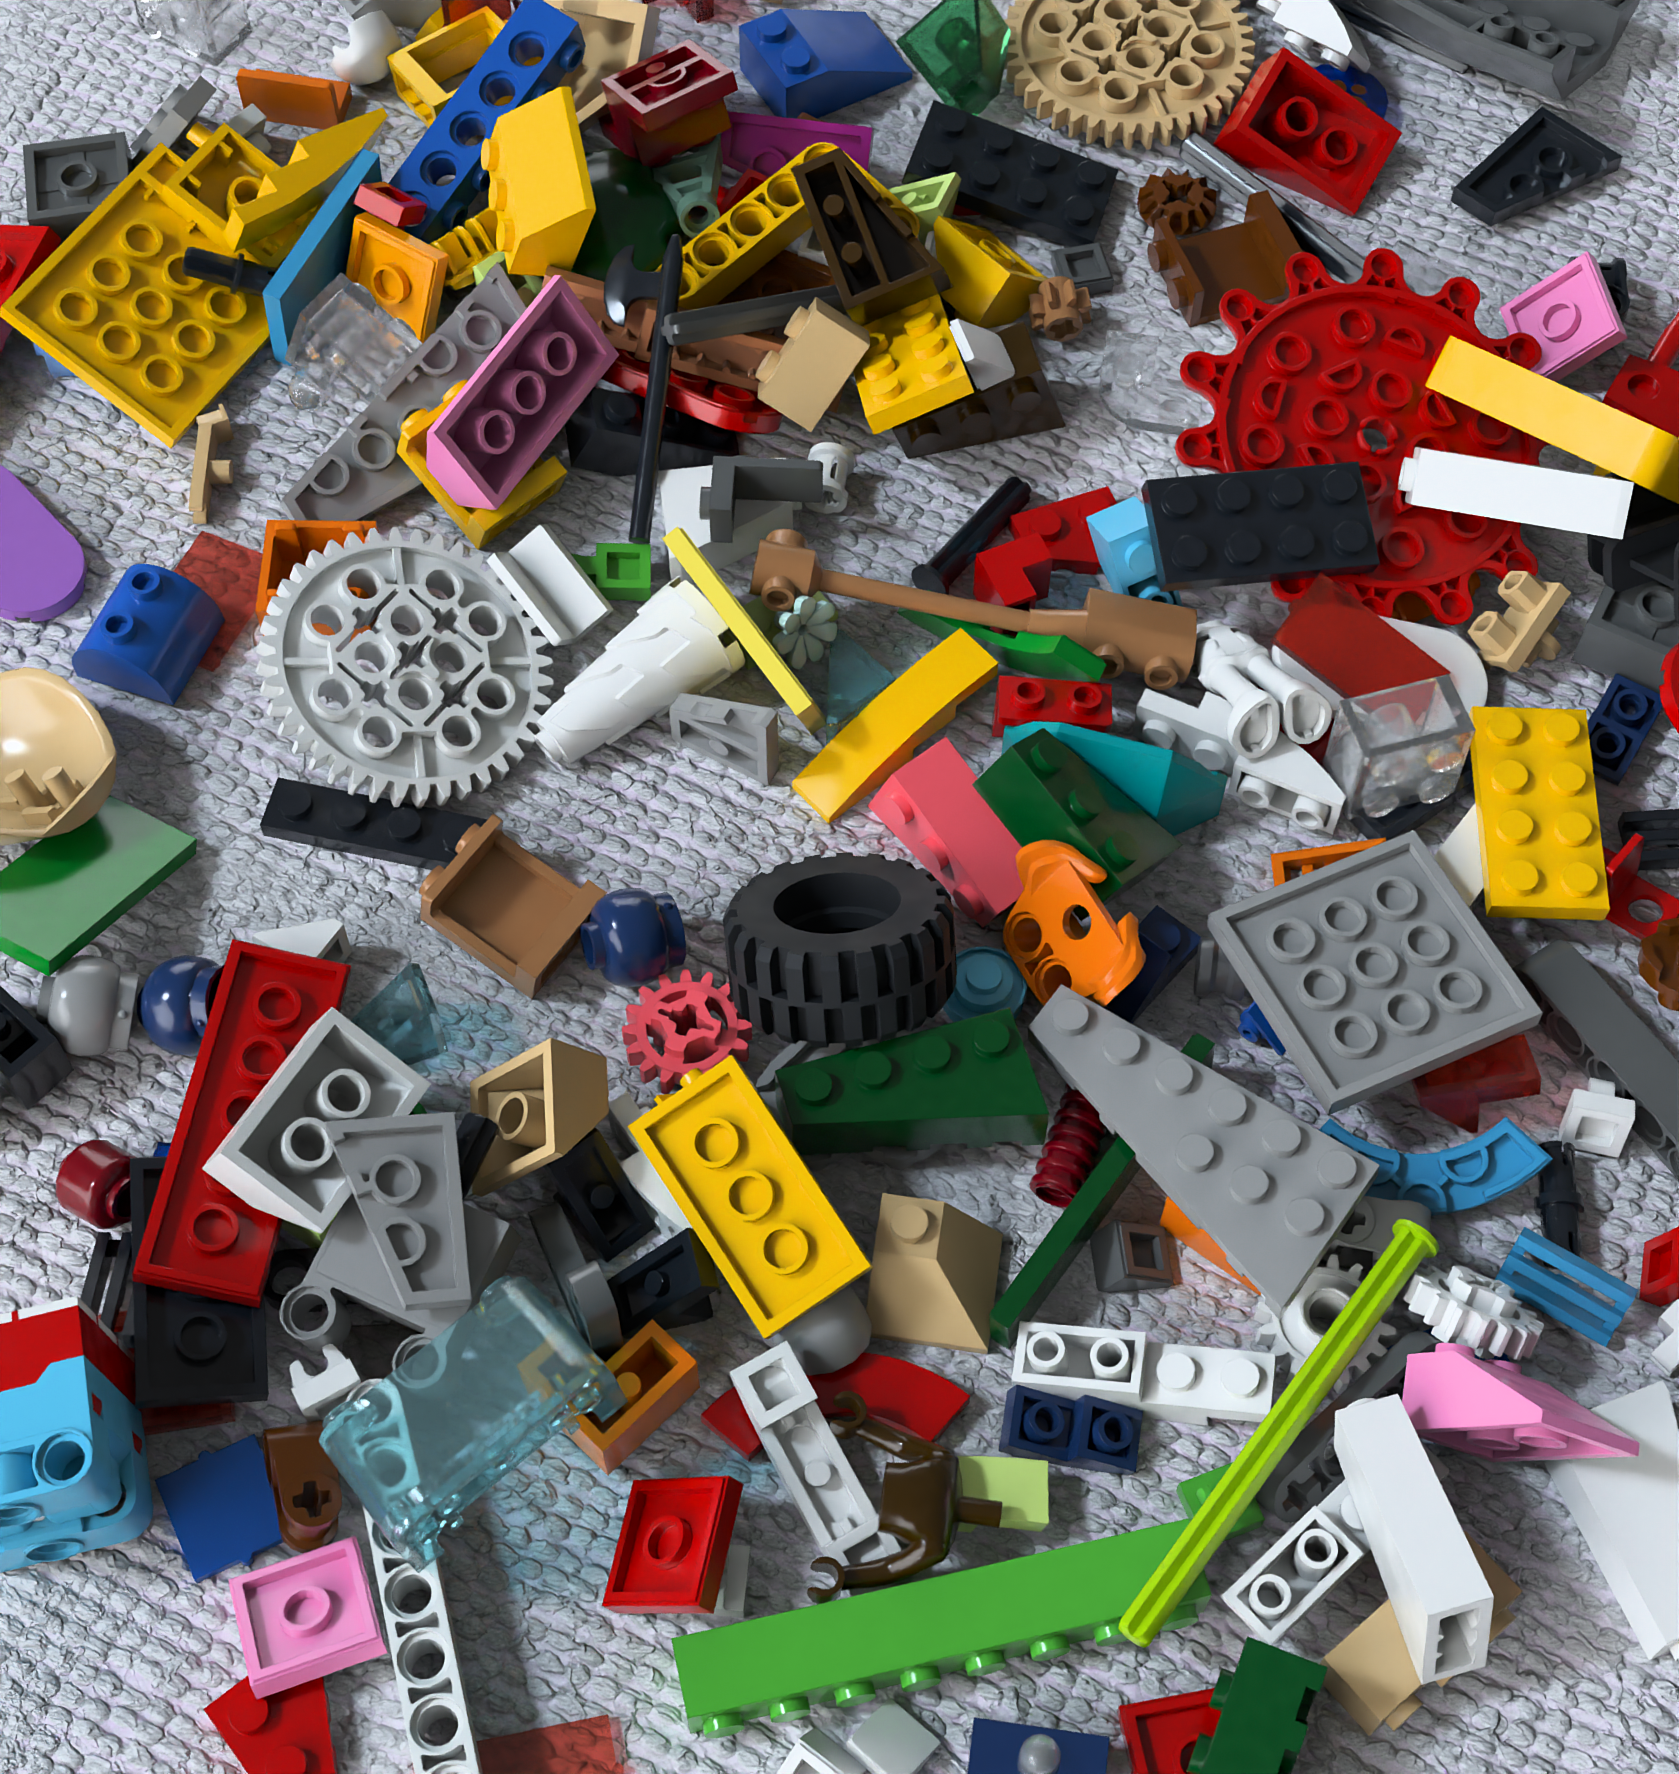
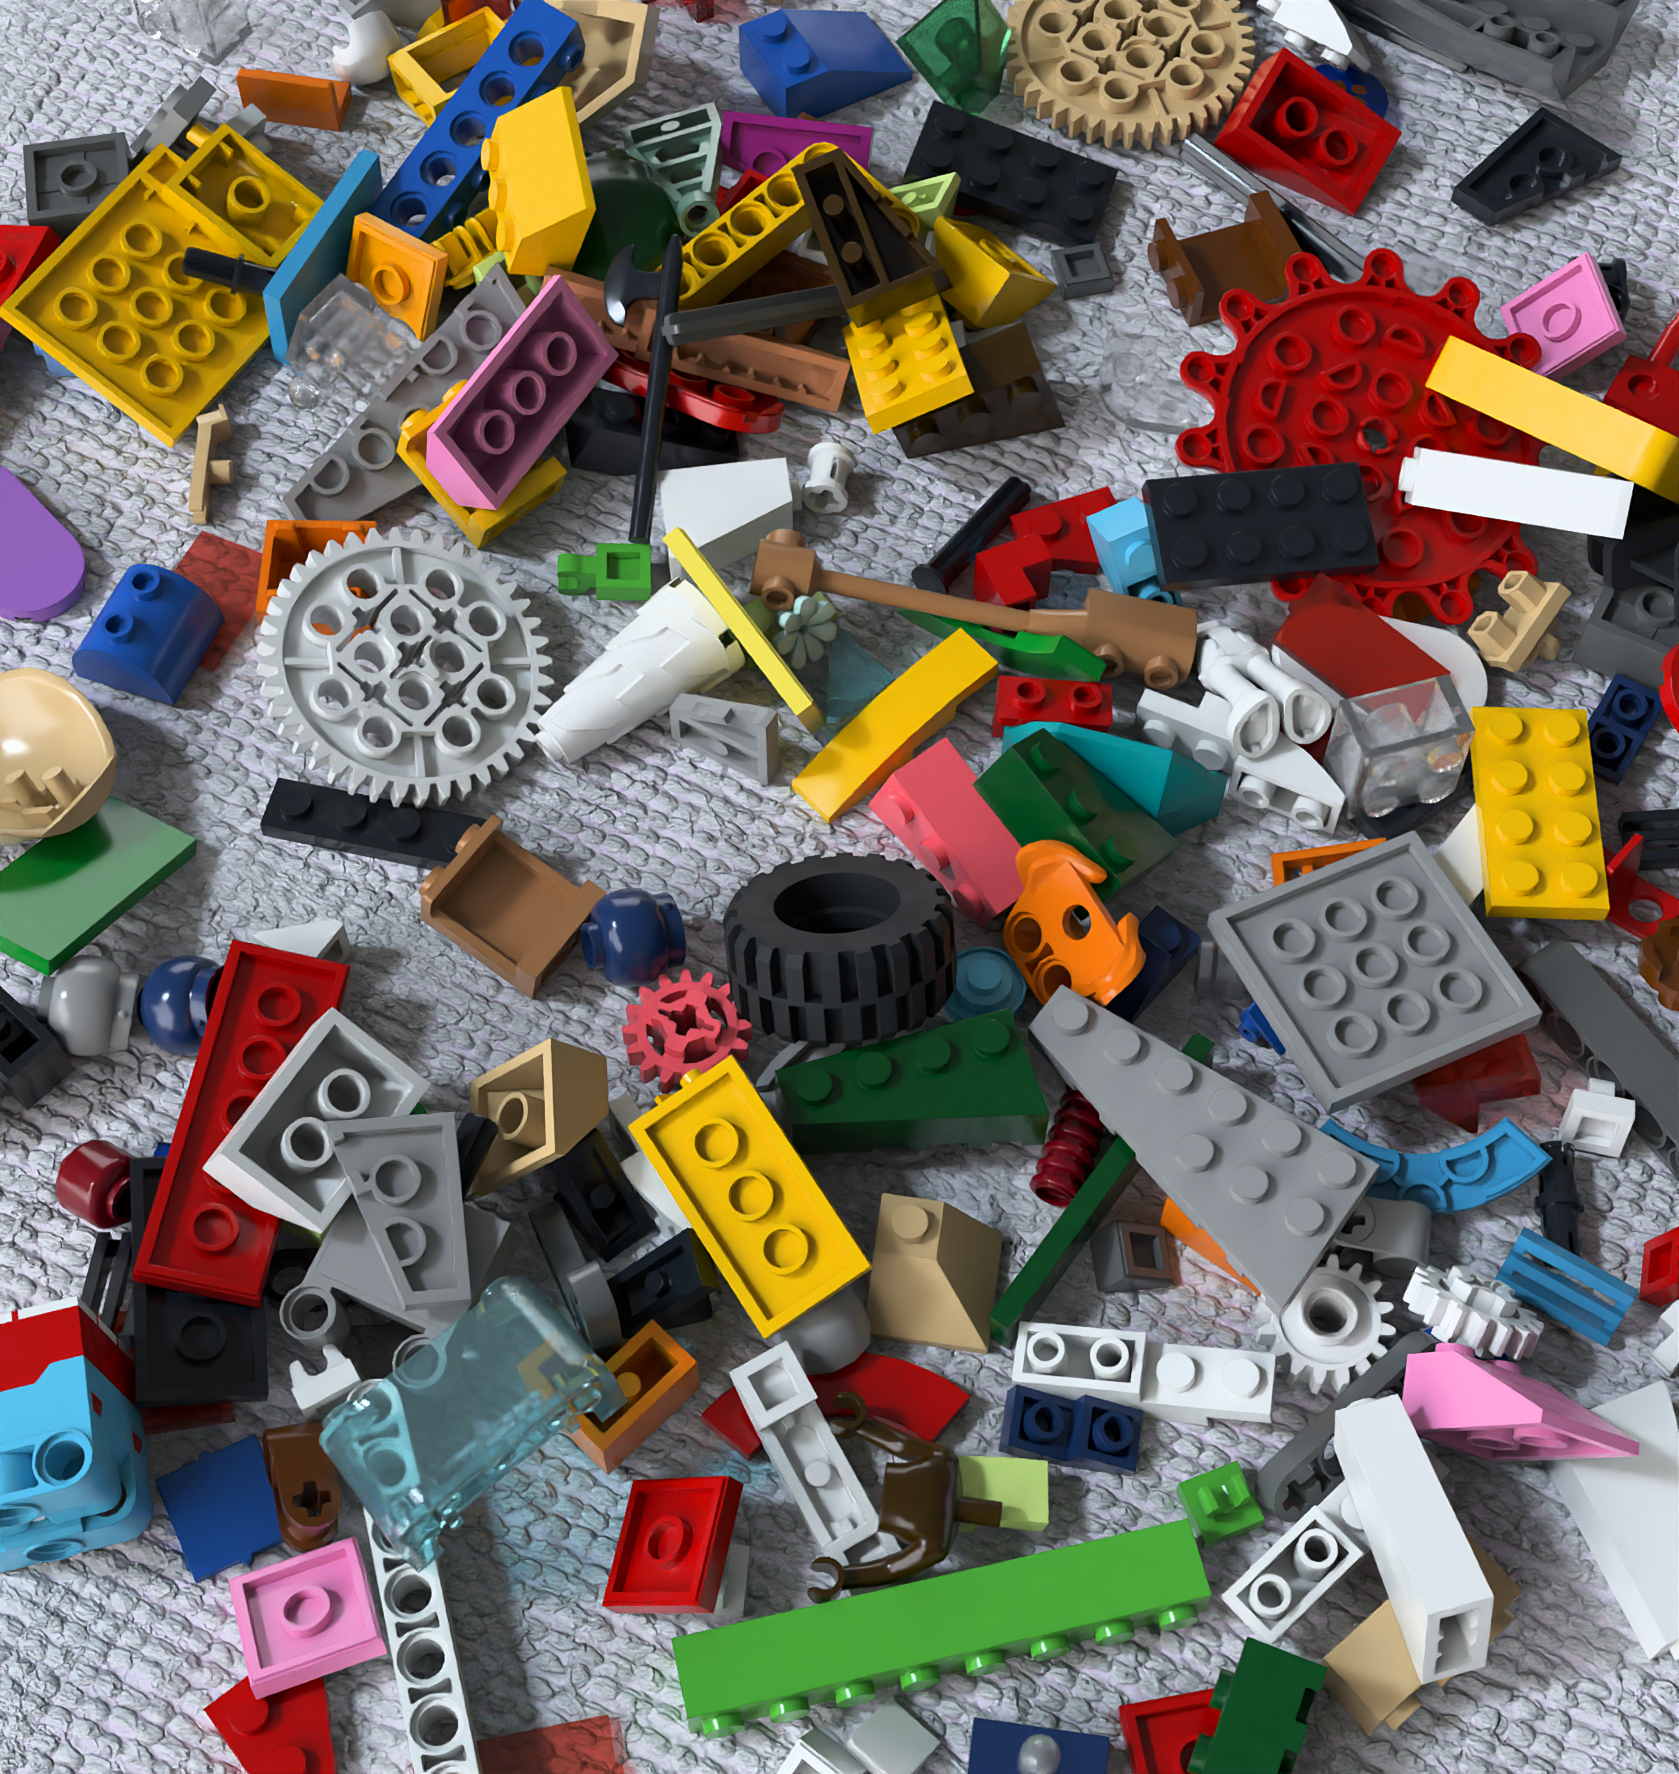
yellow slope [223,107,388,252] -> none
clear light blue slope [351,963,448,1066] -> none
red tile [353,181,427,231] -> none
white panel [487,524,614,646] -> none
dark red bracket [598,39,738,168] -> none
dark grey bracket [699,455,823,543] -> none
tan brick [755,297,870,432] -> none
white slope [949,318,1015,391] -> none
medium nougat gear [1028,276,1092,342] -> none
lime axle [1118,1219,1439,1648] -> none
reddish brown gear [1137,168,1217,235] -> none

